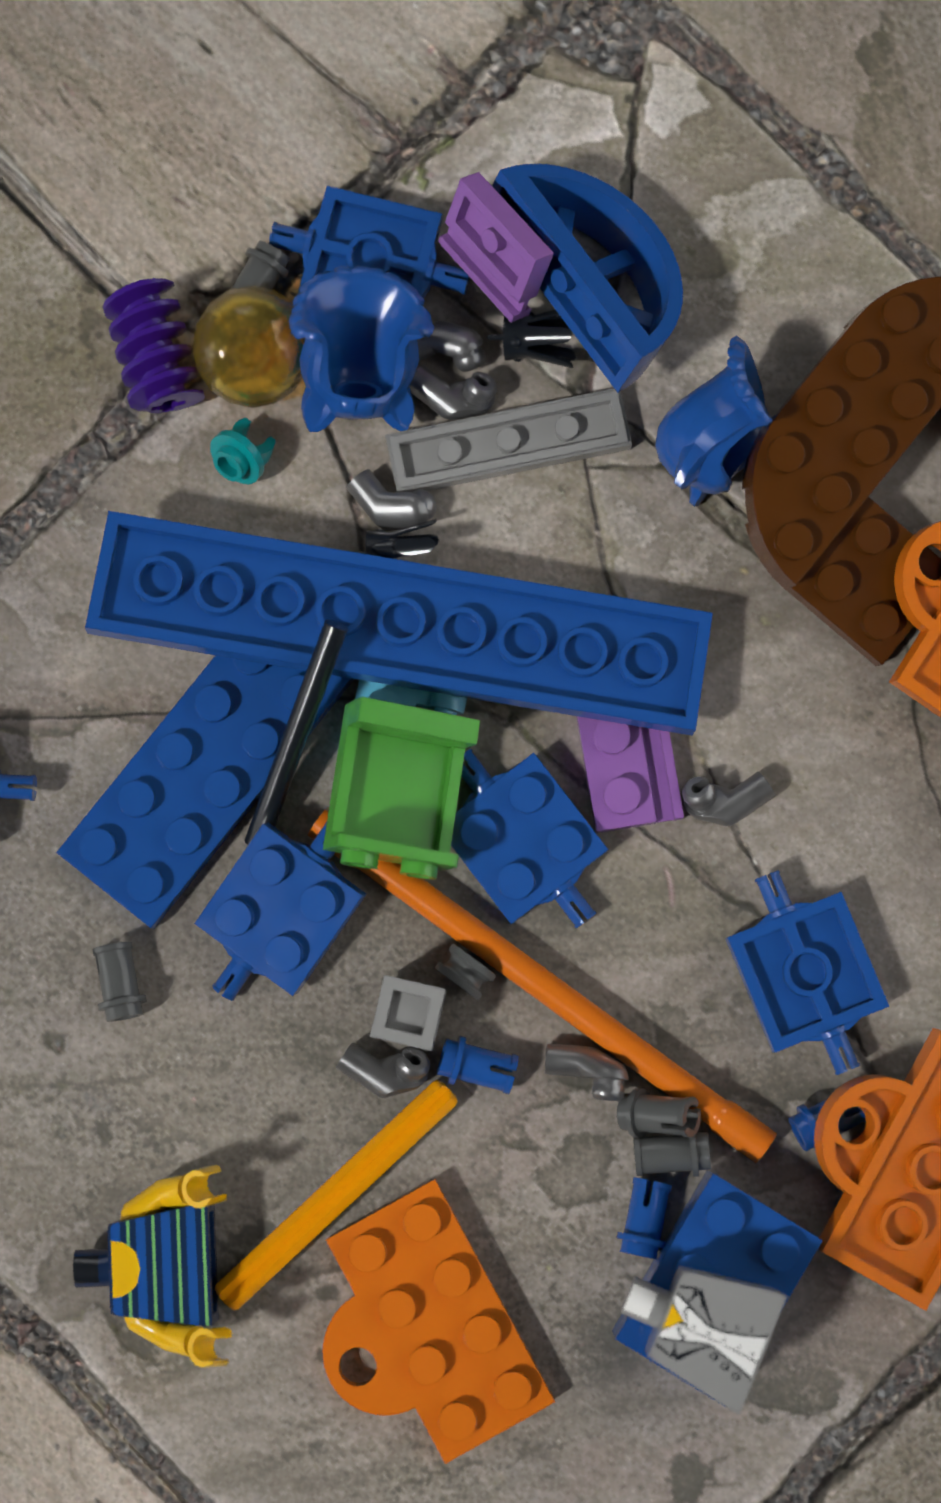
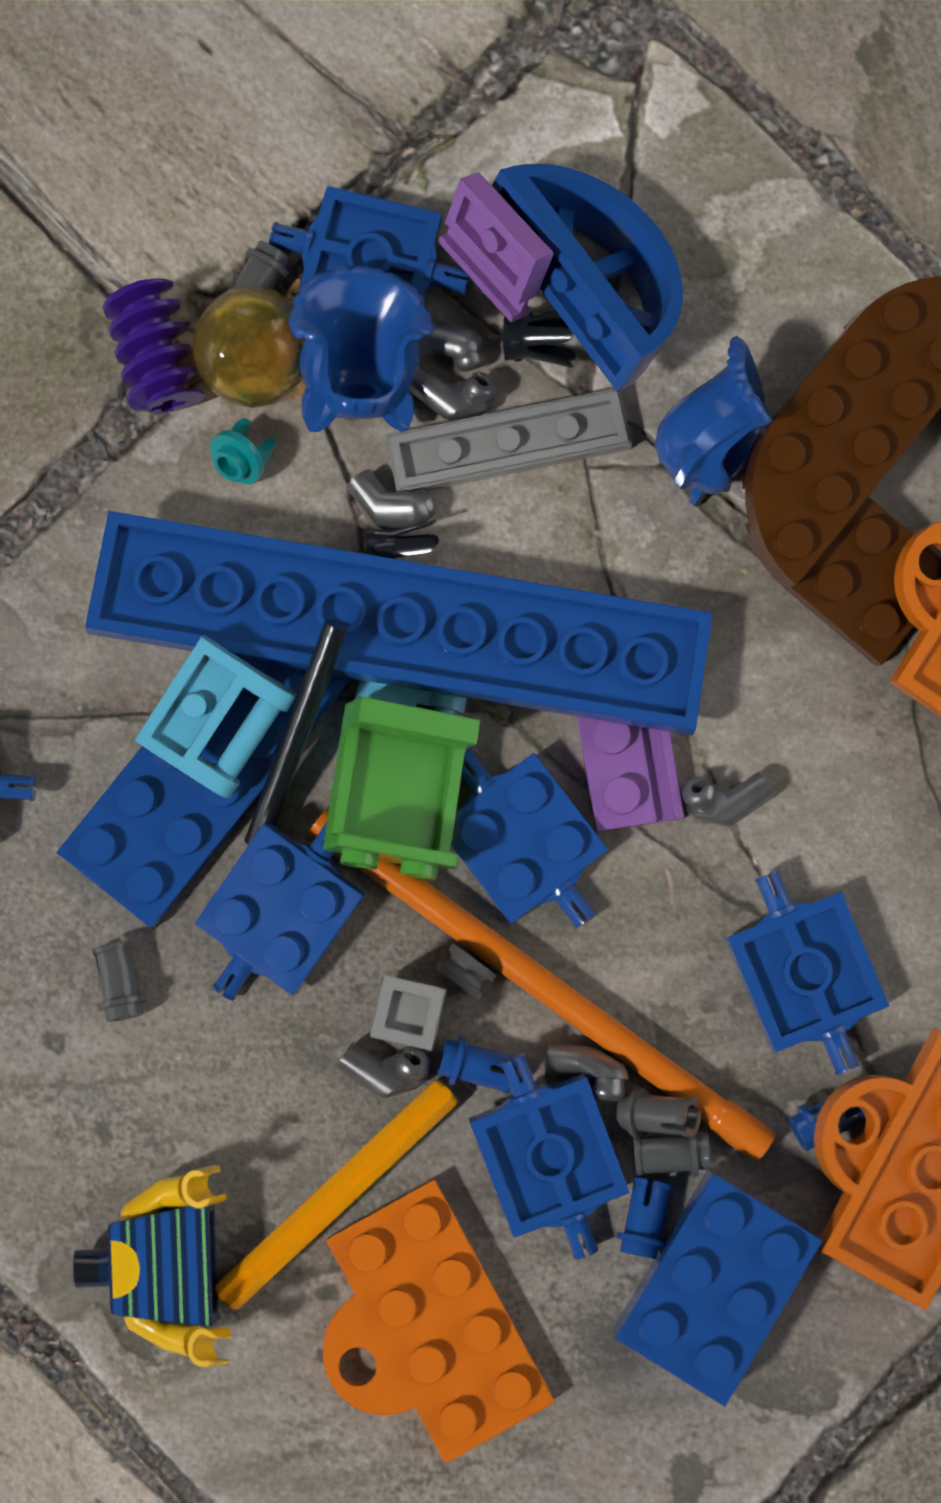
light grey torso [620,1266,787,1414] -> none
none -> medium azure plate [134,635,297,799]
none -> blue plate [468,1052,630,1259]

